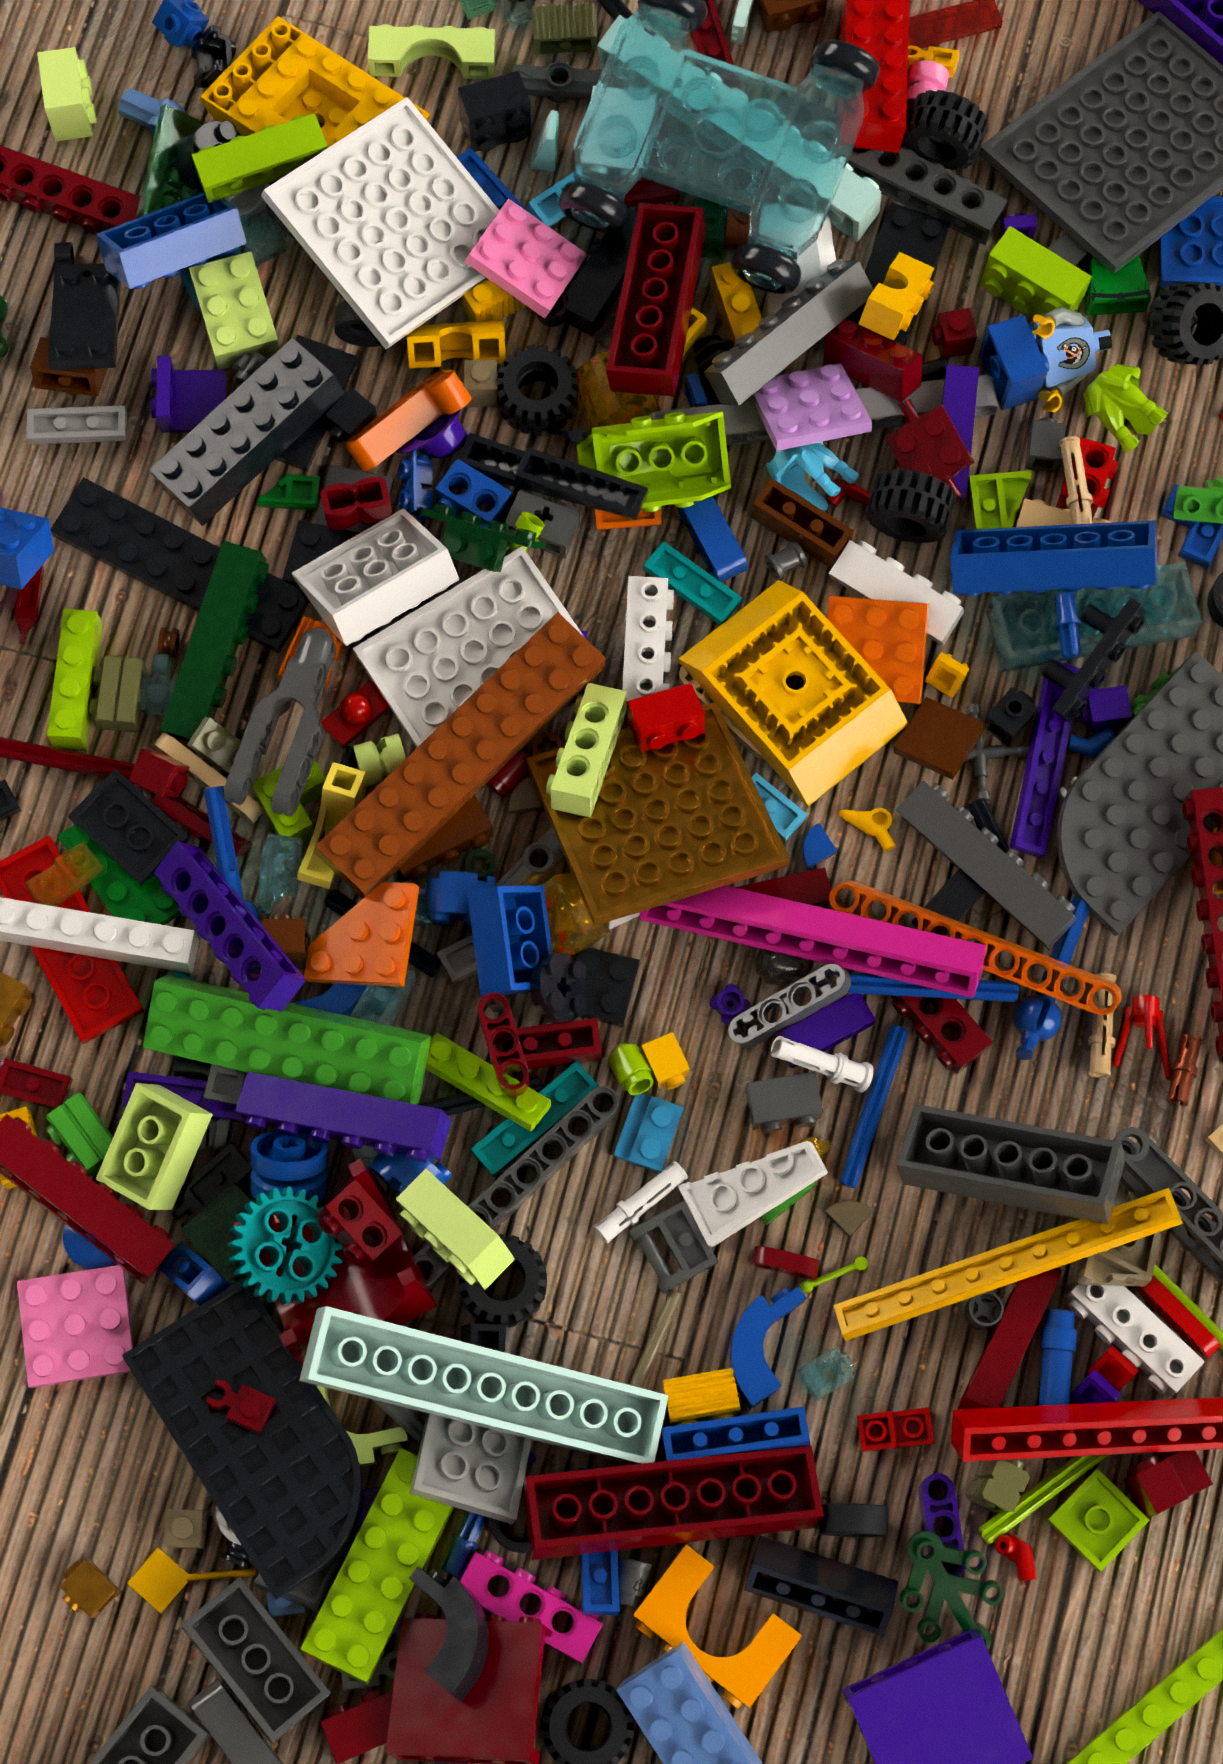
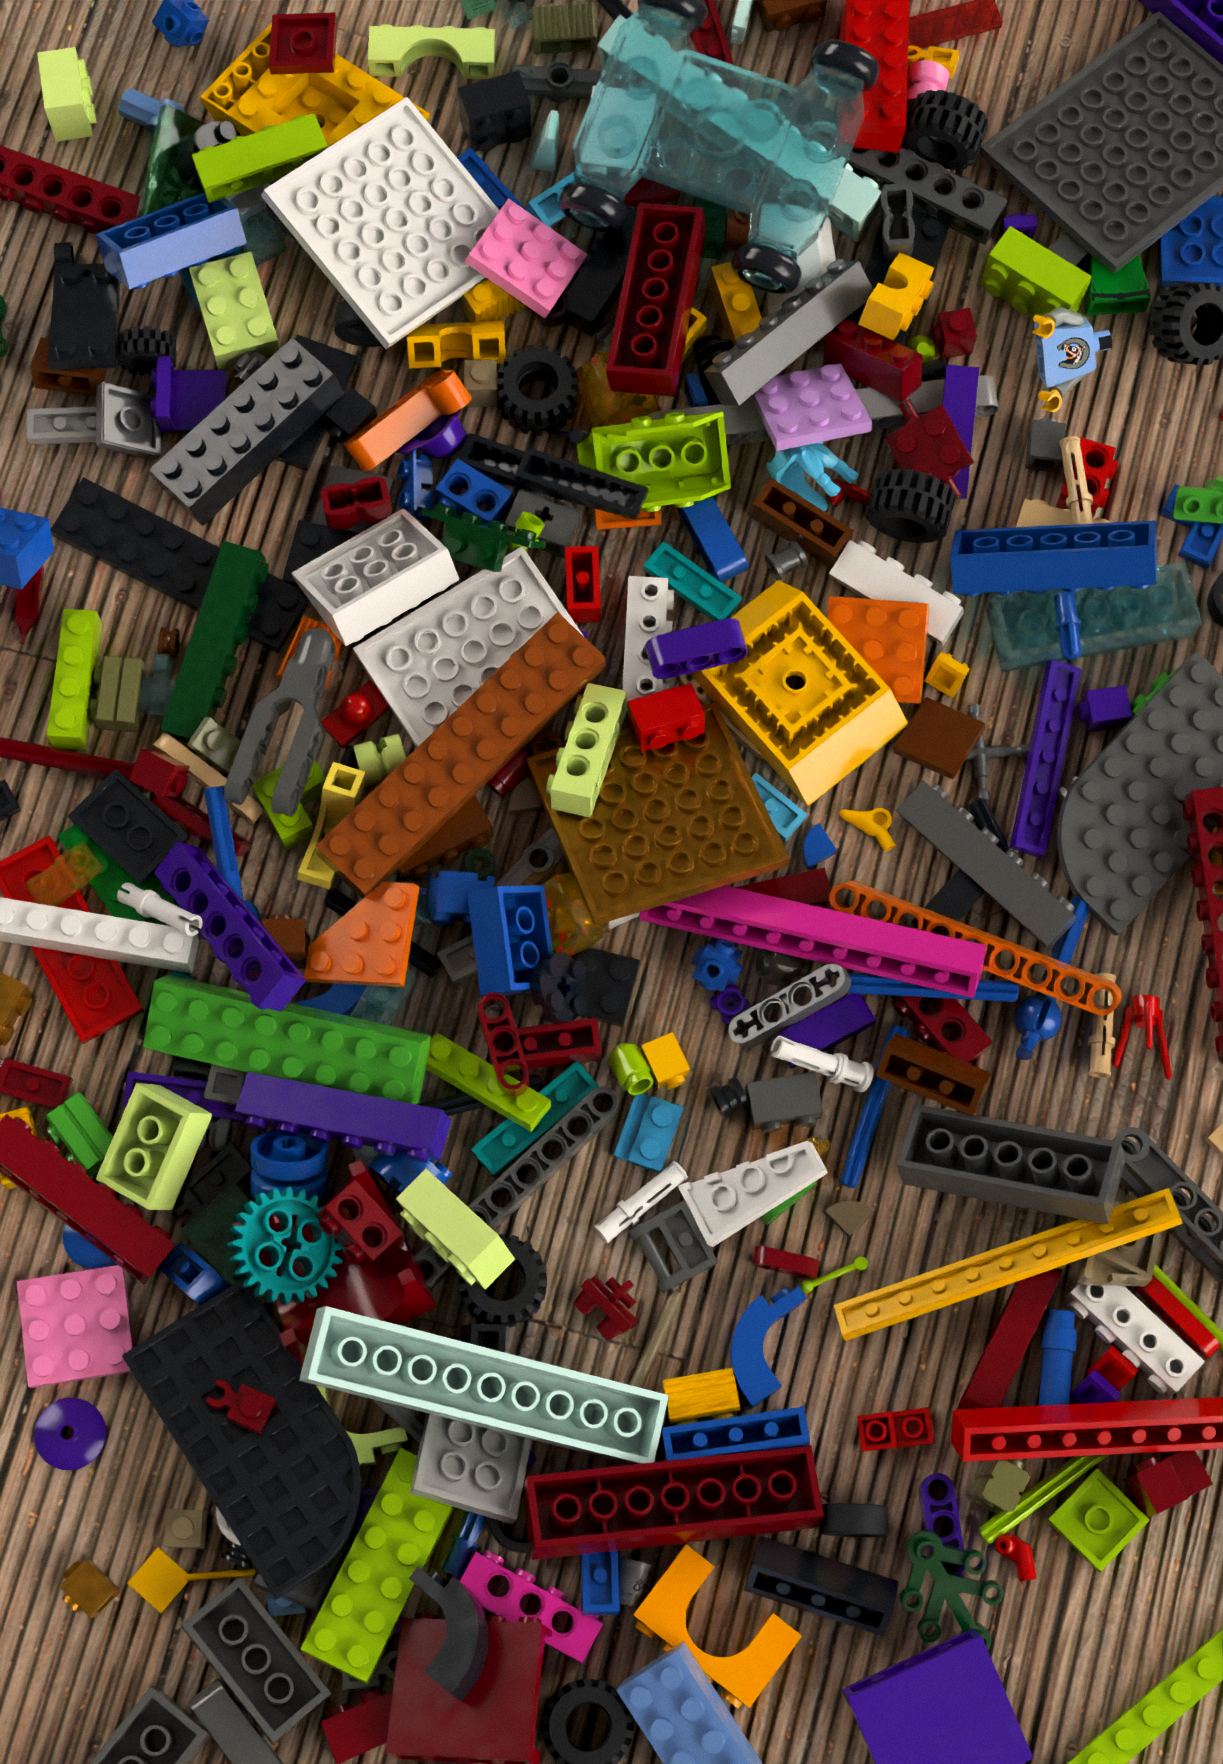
black piece [191,25,236,88] -> none
green tile [257,474,320,511] -> none
clear light blue bracket [257,834,302,914] -> none
clear light blue brick [797,1347,856,1402] -> none
dark grey wheel [964,1291,1004,1330] -> none
lime wing [968,470,1032,529] -> none
blue brick [979,315,1050,411] -> none
black brick [984,687,1038,747] -> none
black plate [1041,597,1146,723] -> none
blue arm [1067,727,1116,758] -> none
lime piece [1083,364,1168,453] -> none
copper pin [1166,1034,1202,1106] -> none
none -> dark purple dish [34,1398,106,1470]
none -> dark grey tile [96,382,161,460]
none -> black tyre [117,326,177,376]
none -> white pin [117,882,203,936]
none -> dark red plate [269,12,337,75]
none -> red brick [565,546,601,623]
none -> dark red hips [573,1275,639,1341]
none -> dark purple beam [645,618,748,679]
none -> blue brick [691,937,743,992]
none -> black wheel [710,1077,750,1120]
none -> reddish brown brick [875,1034,993,1117]
none -> dark grey brick [880,183,915,260]
none -> lime rock [906,335,936,363]

